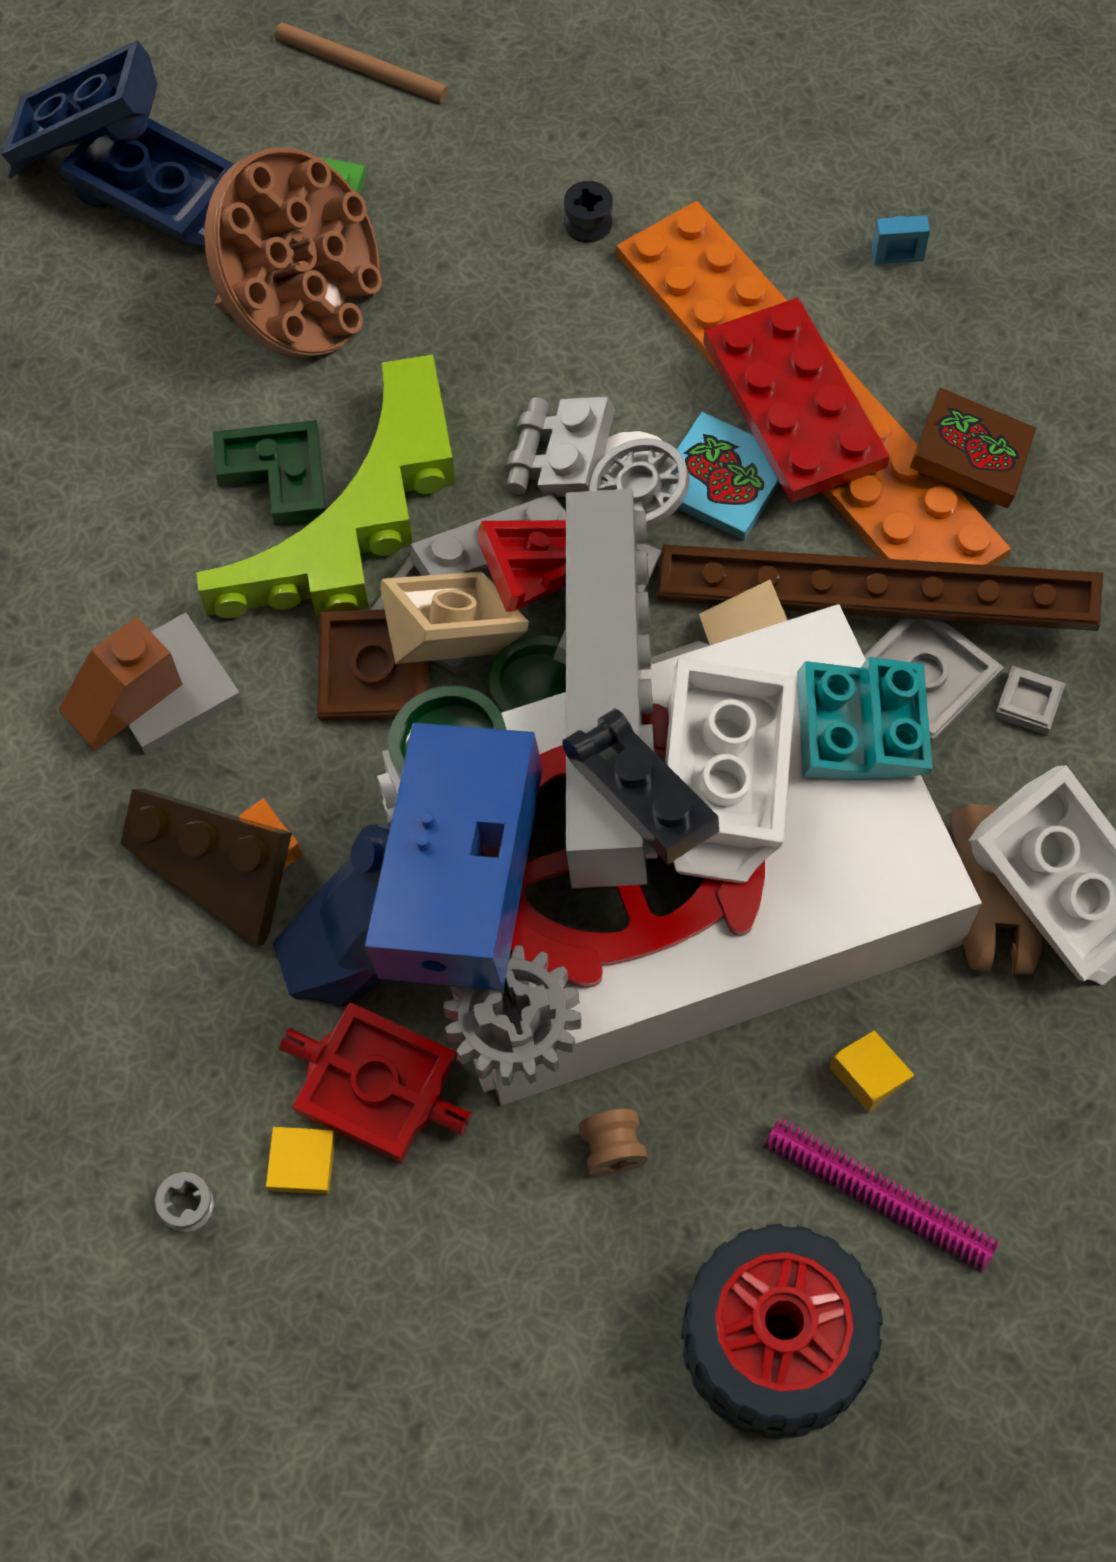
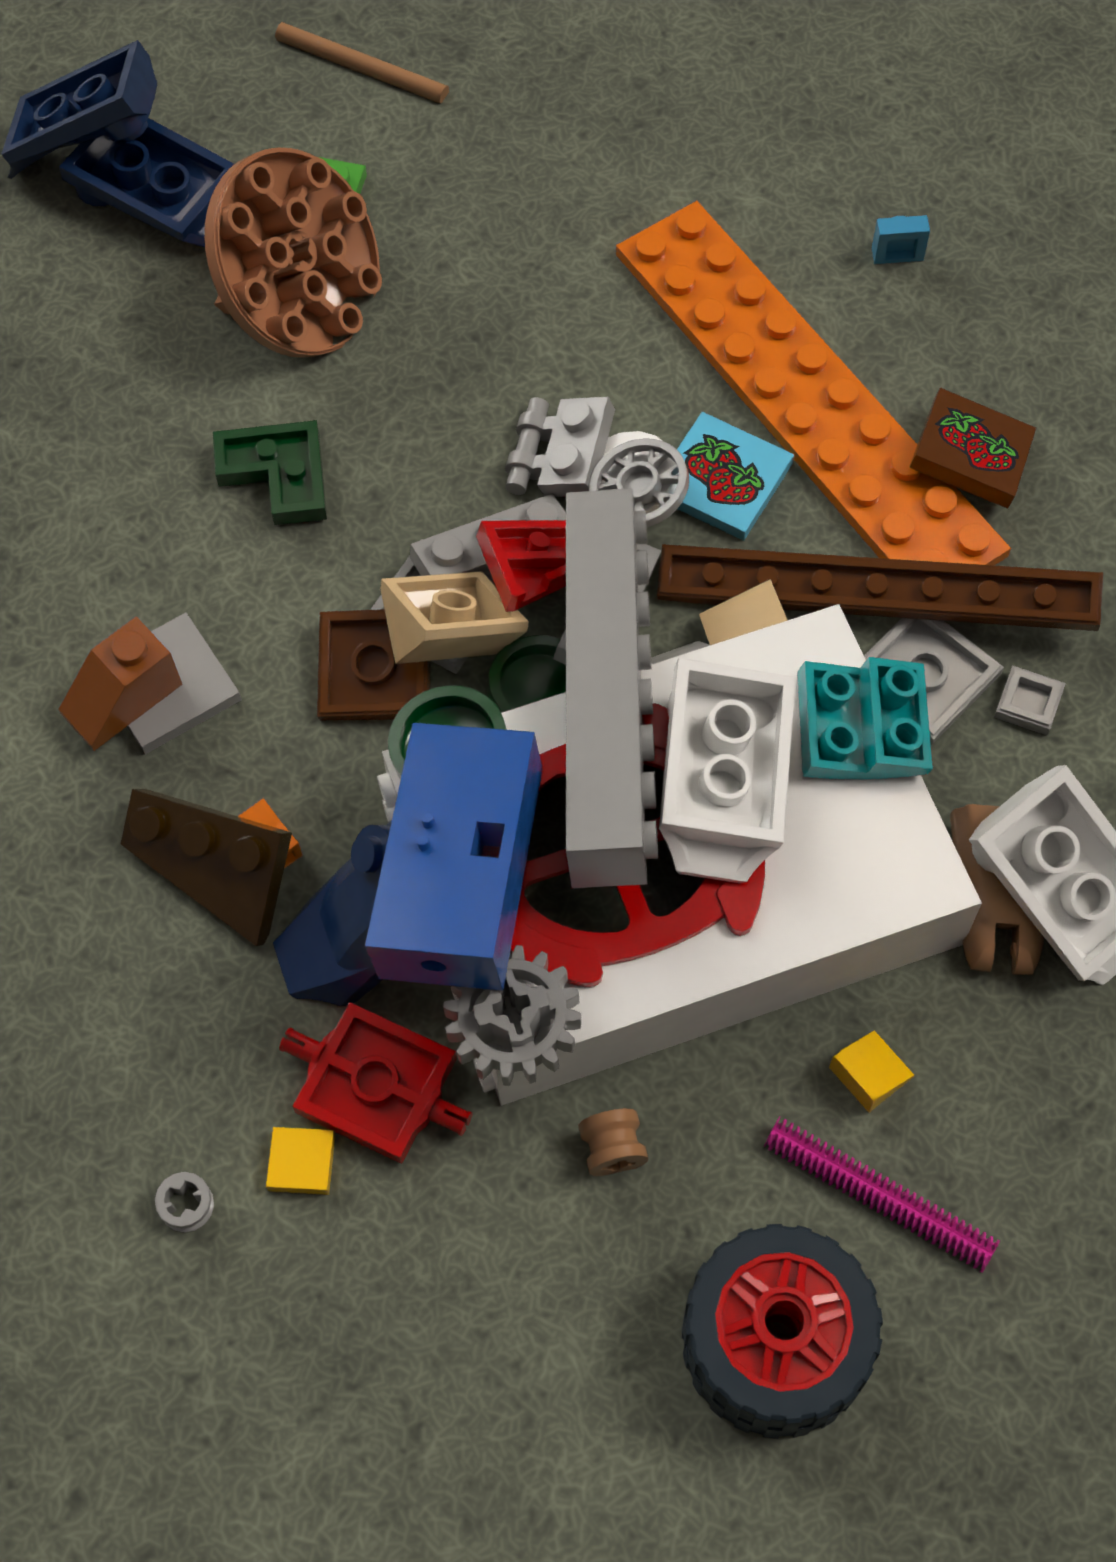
lime arch [196,355,455,618] -> none
black plate [562,708,719,864] -> none
black wheel [564,181,613,243] -> none
red plate [703,297,890,503] -> none

